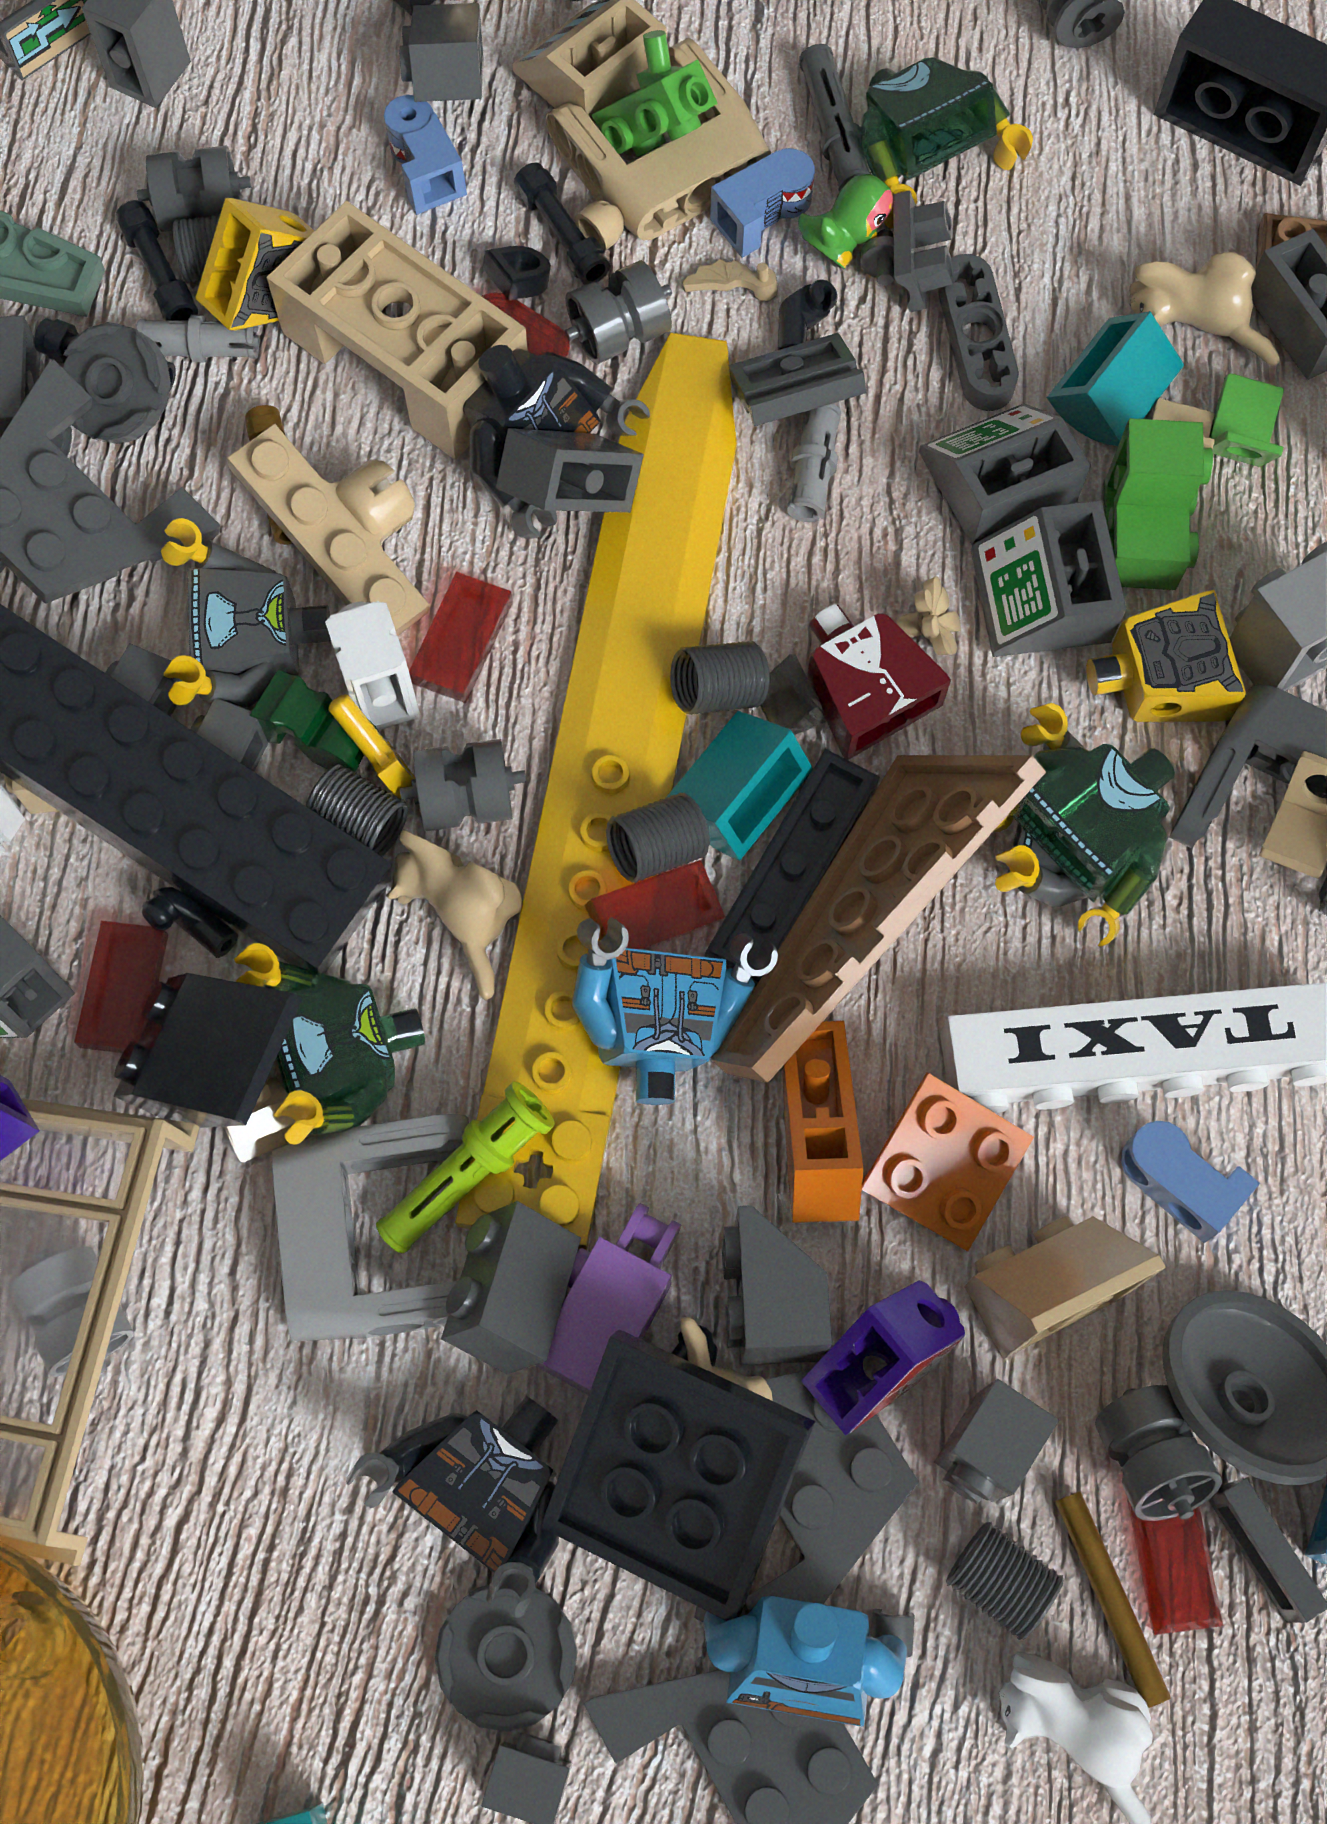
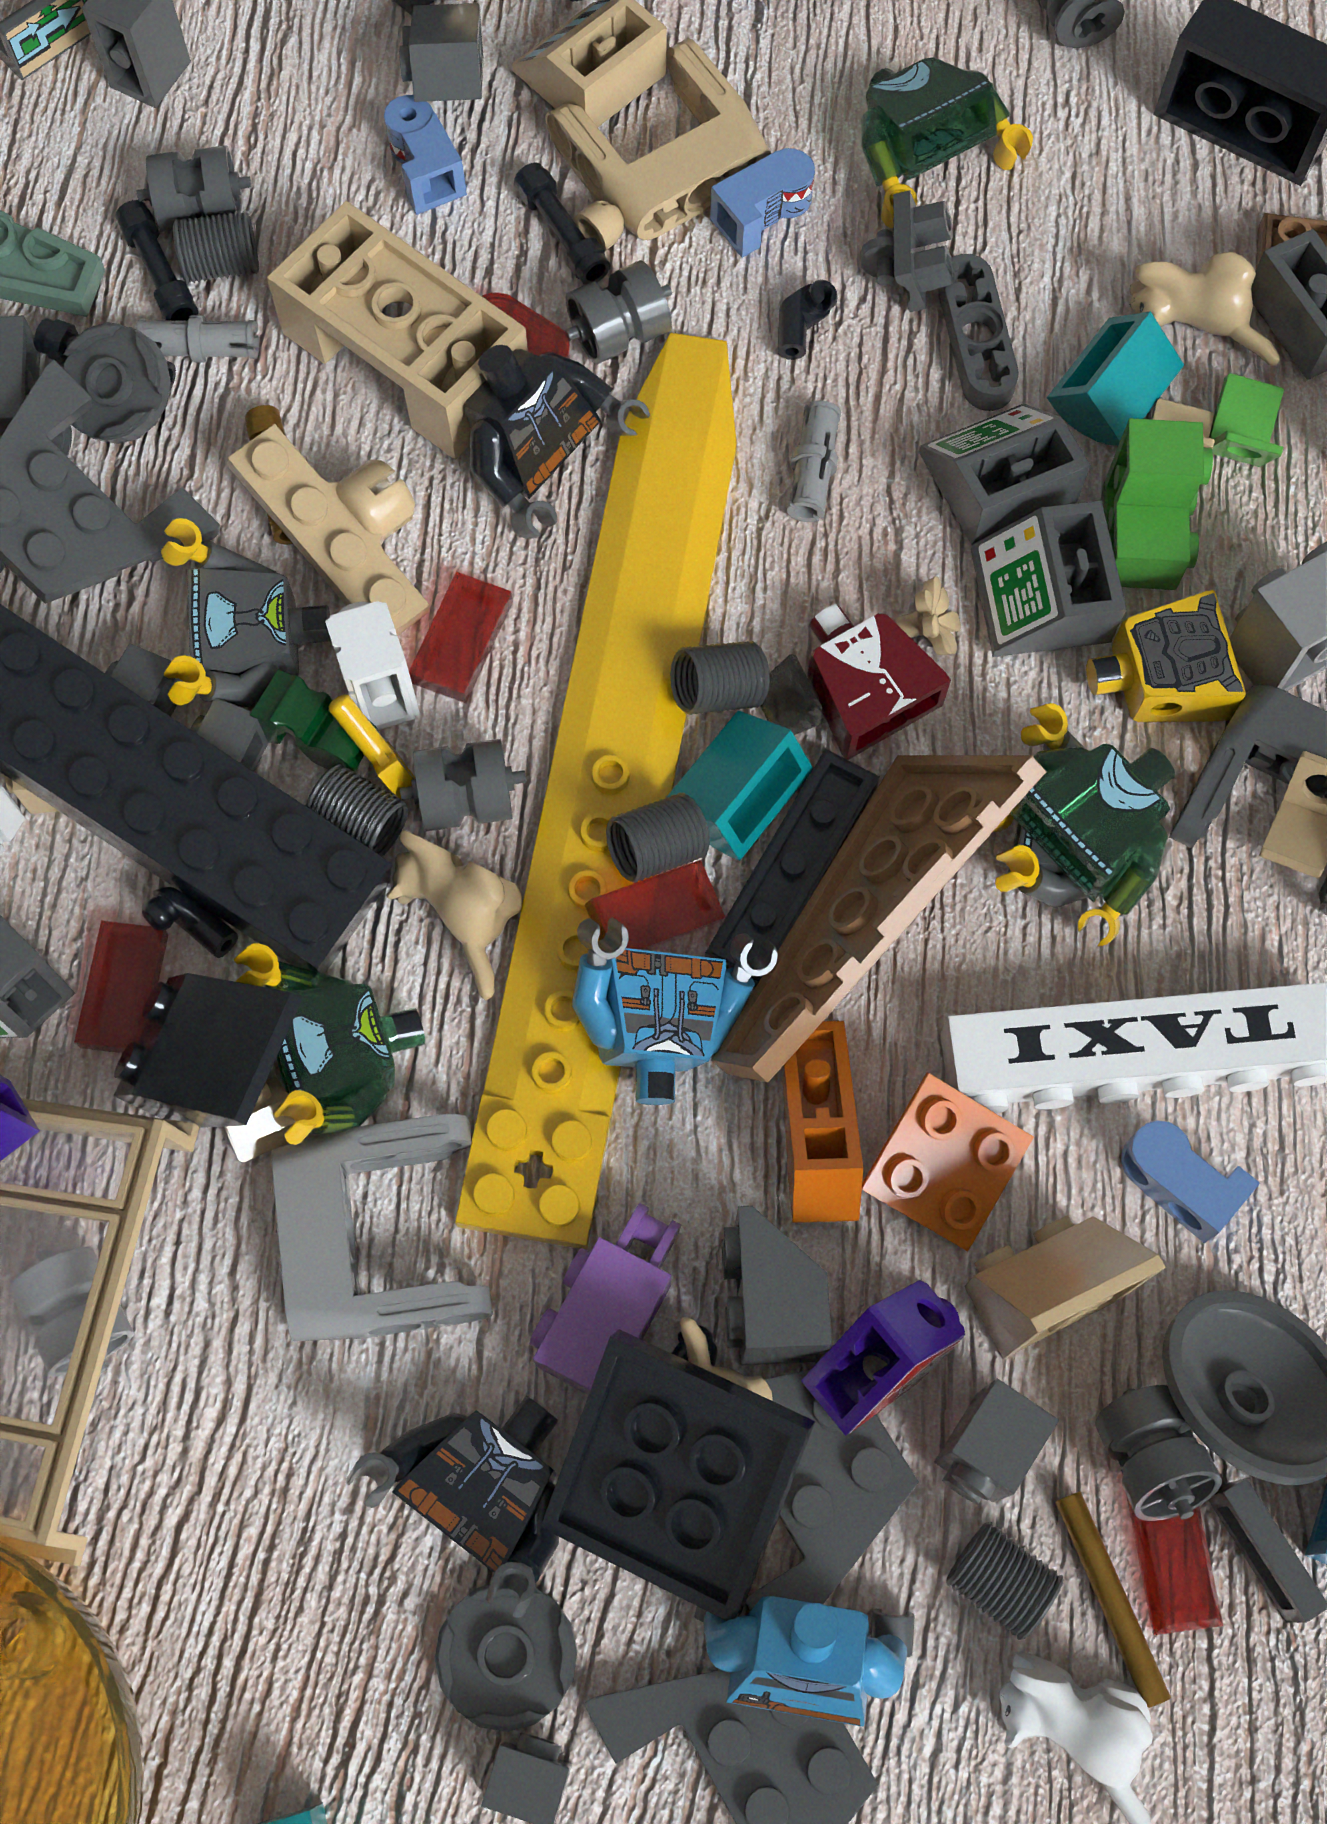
yellow torso [195,198,314,331] -> none
lime pin [376,1082,555,1254] -> none
dark grey brick [441,1201,581,1374] -> none
black tile [482,246,551,301] -> none
dark grey brick [496,428,644,513] -> none
bright green brick [592,30,718,157] -> none
tan piece [682,259,778,301] -> none
dark grey plate [728,333,866,427] -> none
bright green animal [798,174,893,269] -> none
dark grey pin [799,44,872,192] -> none

